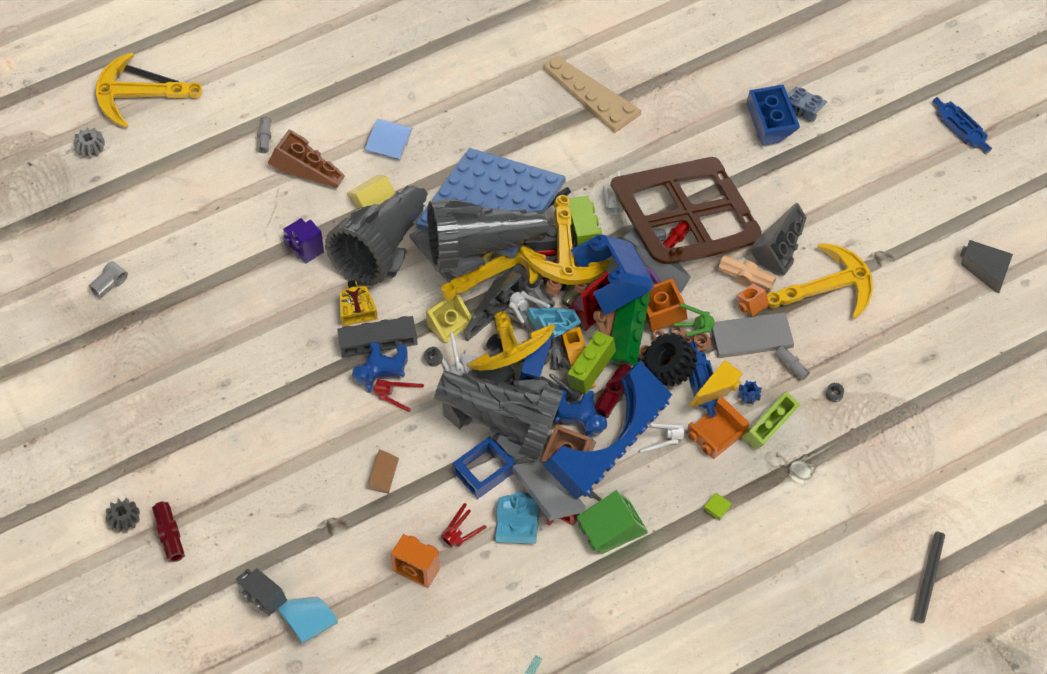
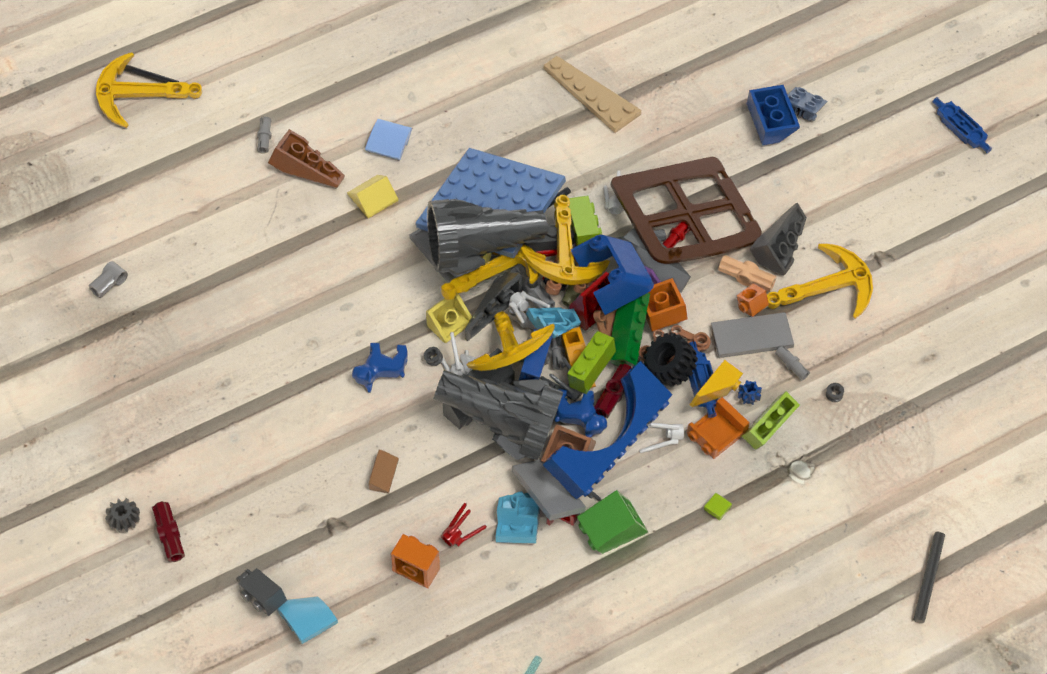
light grey gear [73,127,105,158] -> none
dark purple brick [283,218,324,264] -> none
dark grey cone [325,185,428,286] -> none
dark grey brick [337,316,418,358] -> none
yellow torso [340,281,378,327] -> none
red plant [374,379,424,412] -> none
blue window [452,436,515,499] -> none
black bush [486,334,503,352] -> none
bright green plant [673,303,715,337] -> none
dark grey slope [960,240,1013,293] -> none

